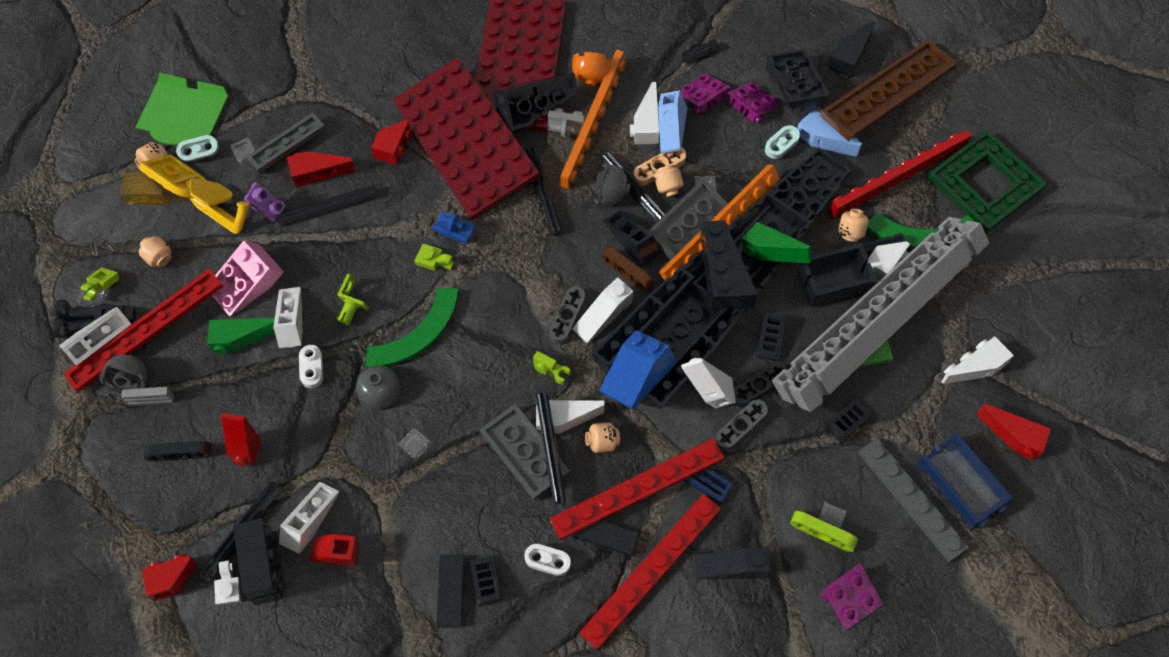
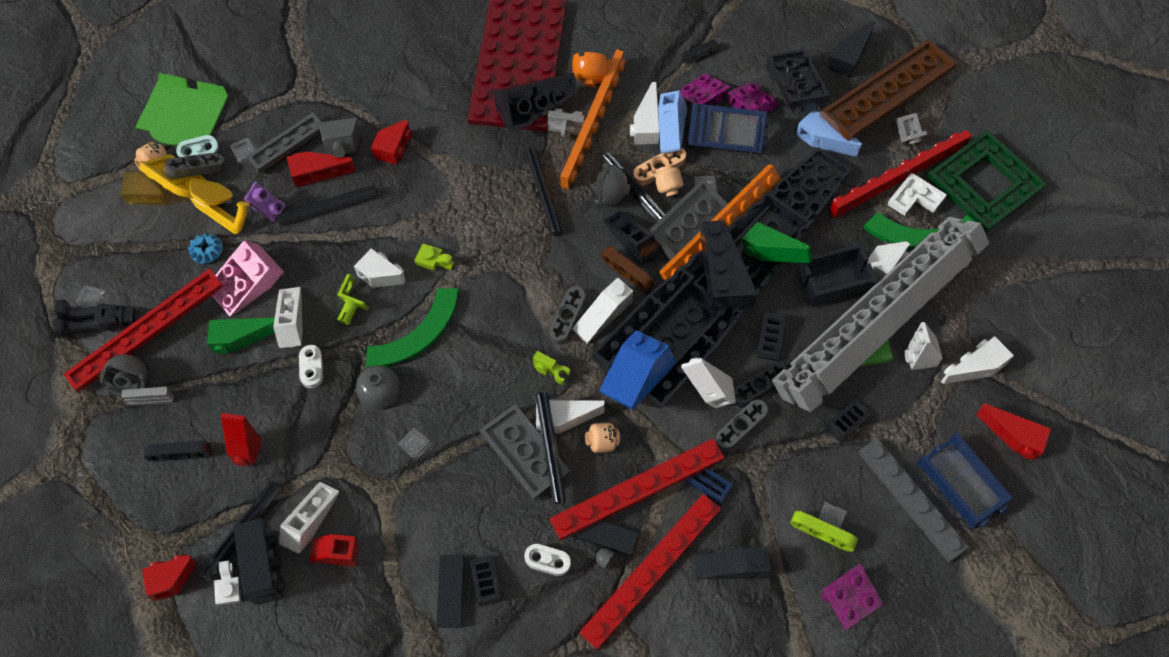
white slope [59,307,131,366] -> none
lime plate [81,267,119,301] -> none
light nougat head [139,236,172,268] -> none
dark red plate [392,57,541,221] -> none
blue hips [432,211,476,244] -> none
light aqua plate [765,125,800,159] -> none
light nougat head [839,209,869,242] -> none
black axle [863,233,905,254] -> none
none -> dark grey beam [165,153,224,178]
none -> dark azure gear [188,232,223,264]
none -> dark grey torso [318,118,360,158]
none -> white slope [354,249,406,288]
none -> dark grey hinge [596,548,616,570]
none -> door [688,103,770,153]
none -> white plate [887,173,947,216]
none -> light grey bracket [895,113,927,144]
none -> white slope [905,322,942,370]

